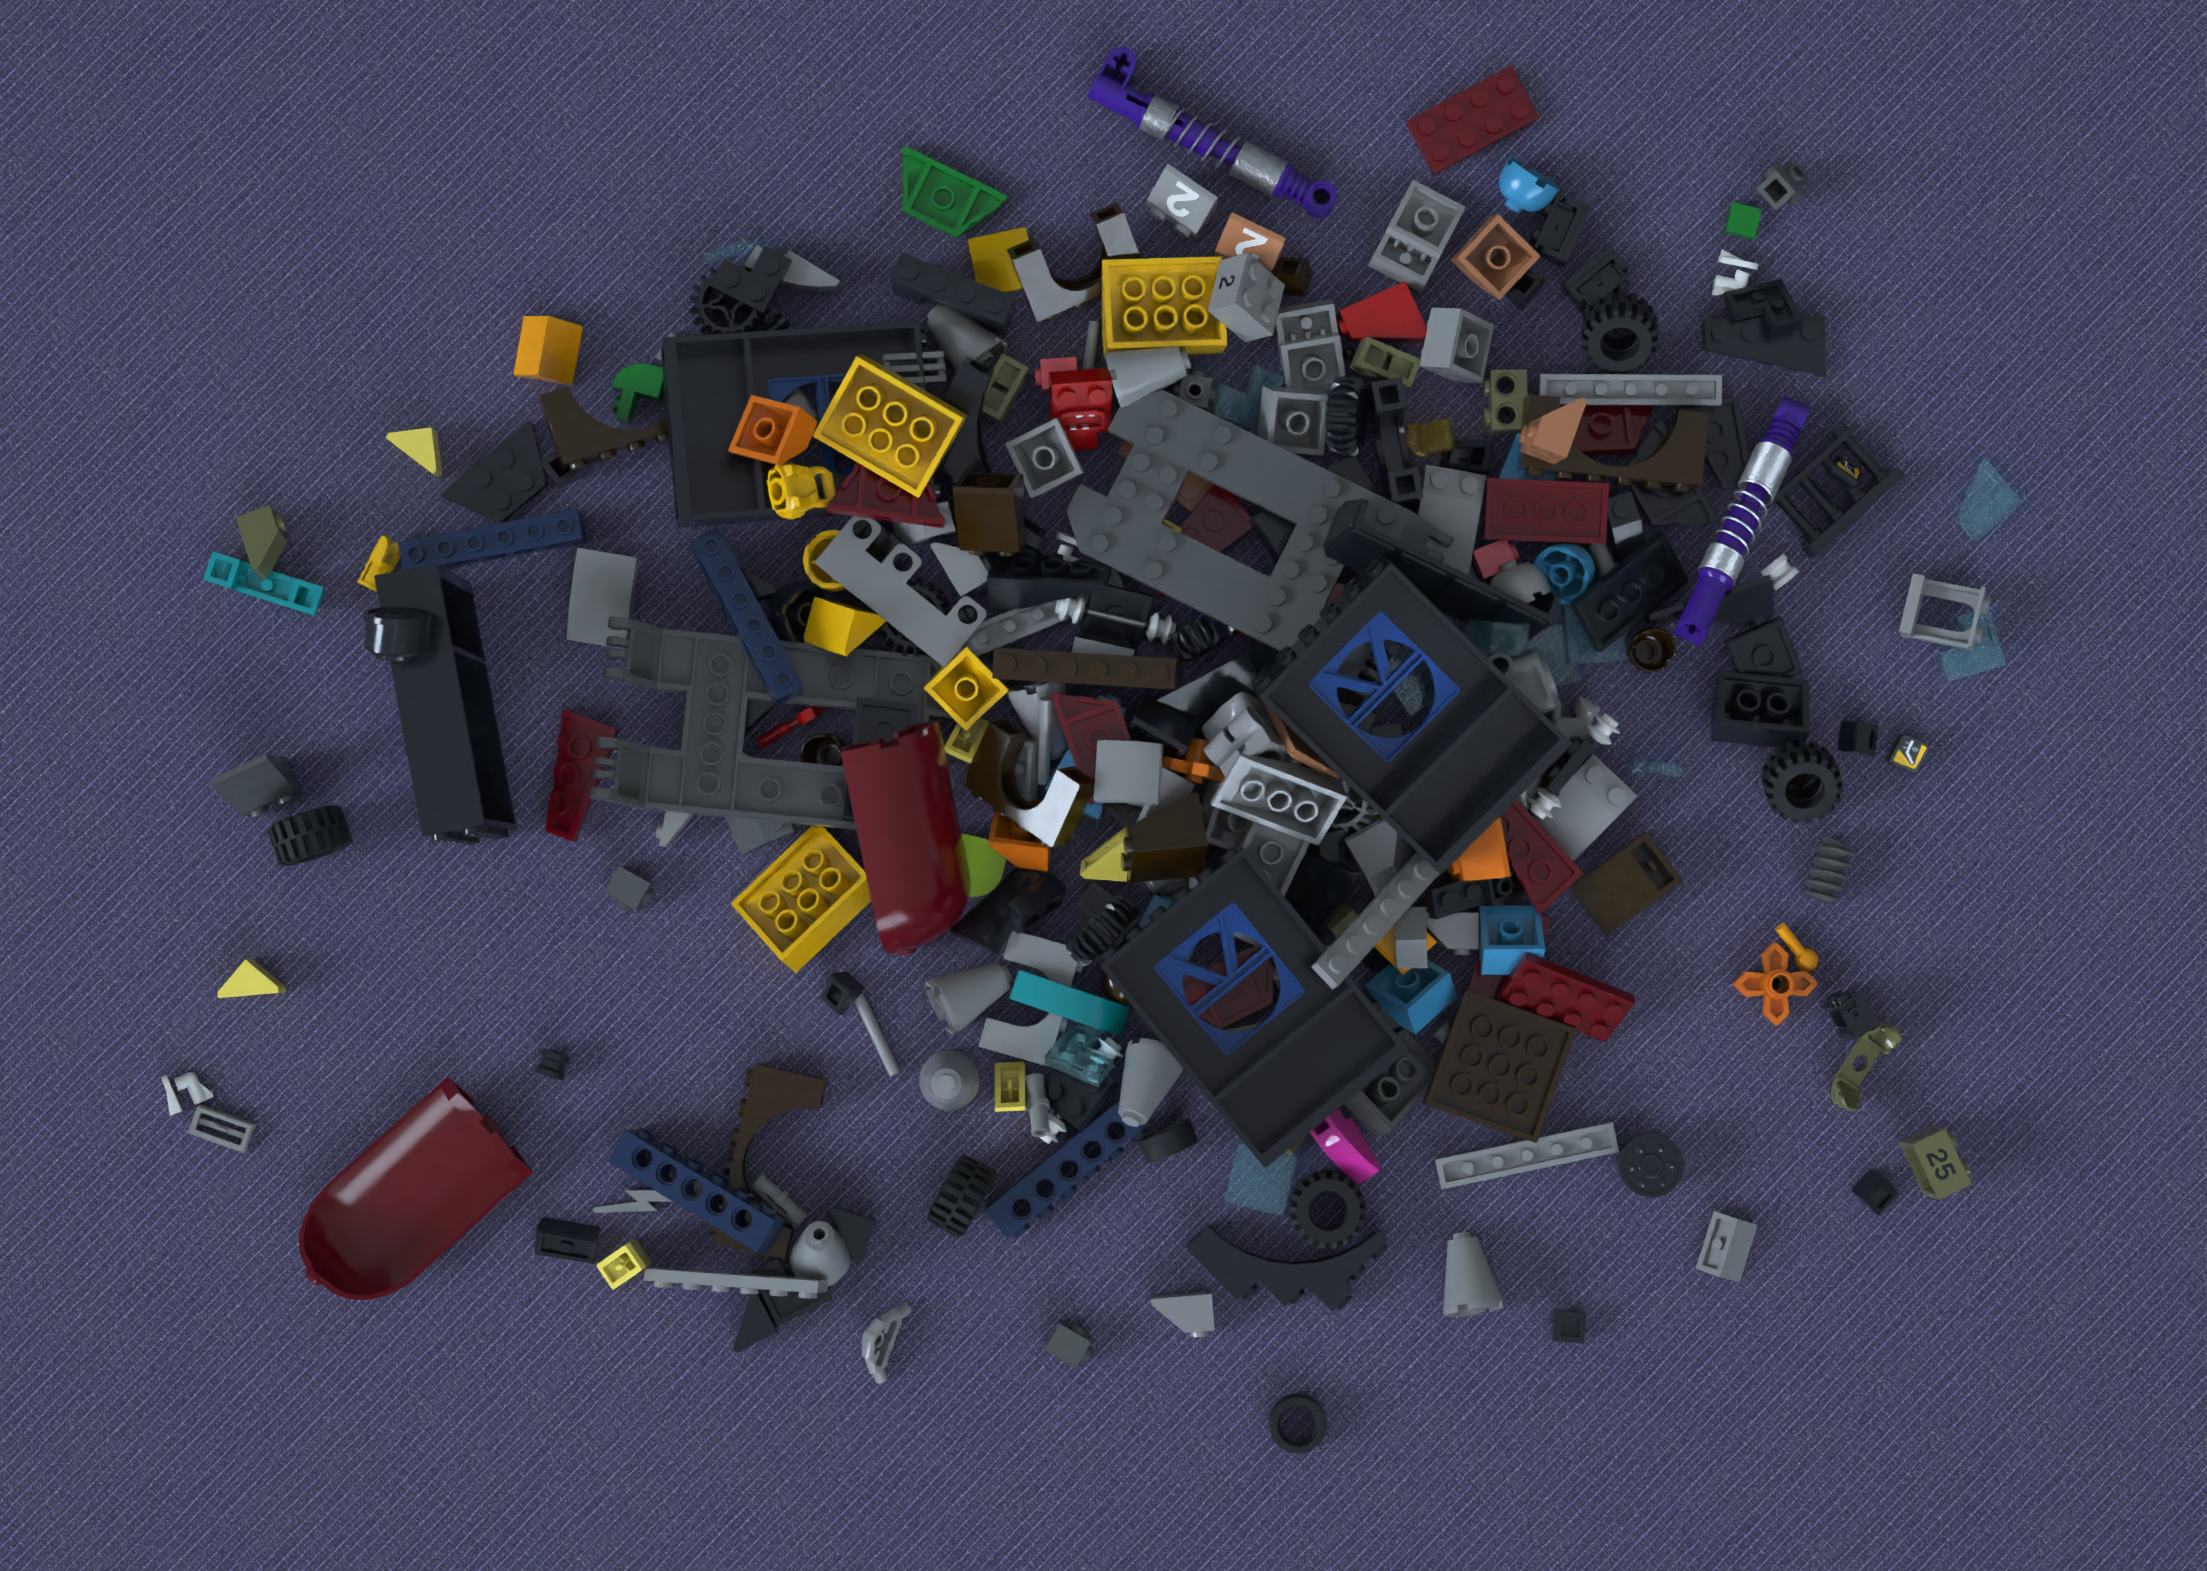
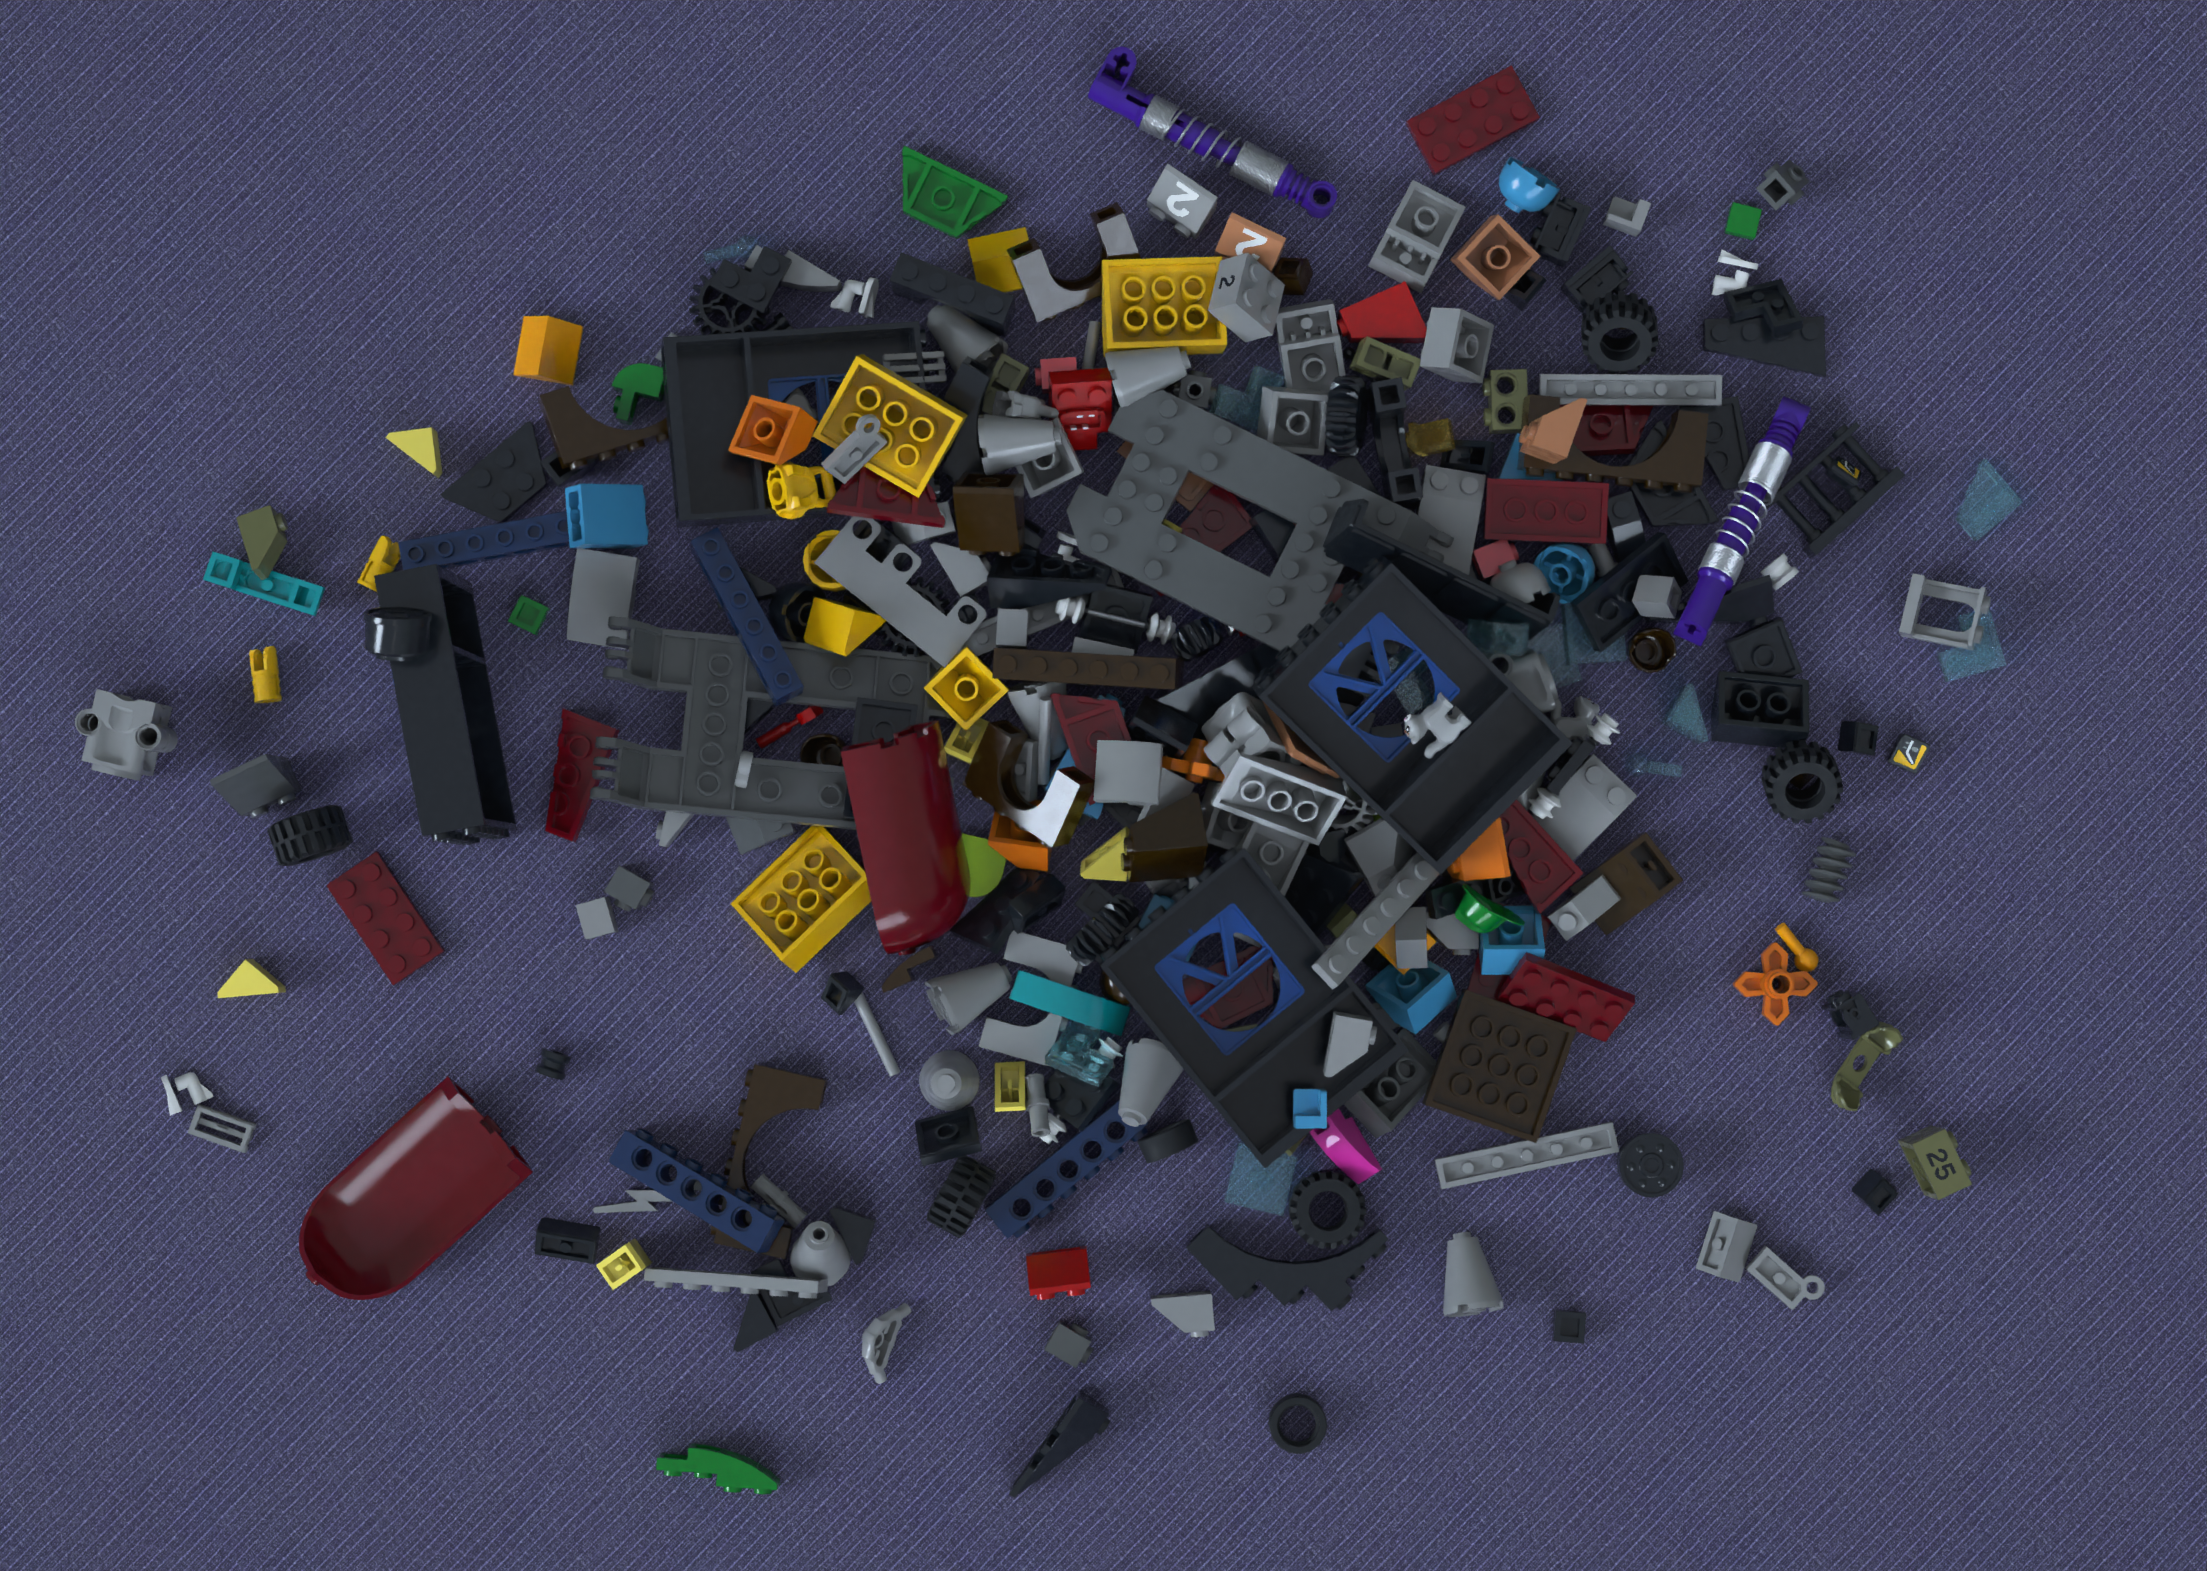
none -> light grey piece [75,689,178,781]
none -> yellow hinge [249,646,282,703]
none -> dark red plate [326,851,445,985]
none -> green tile [508,595,550,635]
none -> dark azure brick [565,484,649,549]
none -> light grey panel [576,897,619,939]
none -> green slope [656,1443,780,1494]
none -> light grey tile [734,750,754,788]
none -> light grey hinge [821,414,888,484]
none -> white piece [830,277,879,318]
none -> dark brown slope [881,946,938,993]
none -> black plate [915,1106,982,1166]
none -> light grey cone [978,414,1062,475]
none -> light grey animal [992,391,1059,420]
none -> light grey panel [996,608,1028,649]
none -> black wedge [1009,1389,1111,1497]
none -> red slope [1026,1246,1091,1300]
none -> dark azure panel [1293,1089,1327,1129]
none -> light grey slope [1323,1011,1377,1077]
none -> light grey animal [1404,692,1471,759]
none -> green piece [1455,883,1525,933]
none -> light grey slope [1548,875,1621,941]
none -> light grey panel [1603,197,1651,237]
none -> light grey panel [1632,575,1682,619]
none -> clear light blue slope [1661,683,1709,744]
none -> light grey hinge [1745,1246,1825,1310]

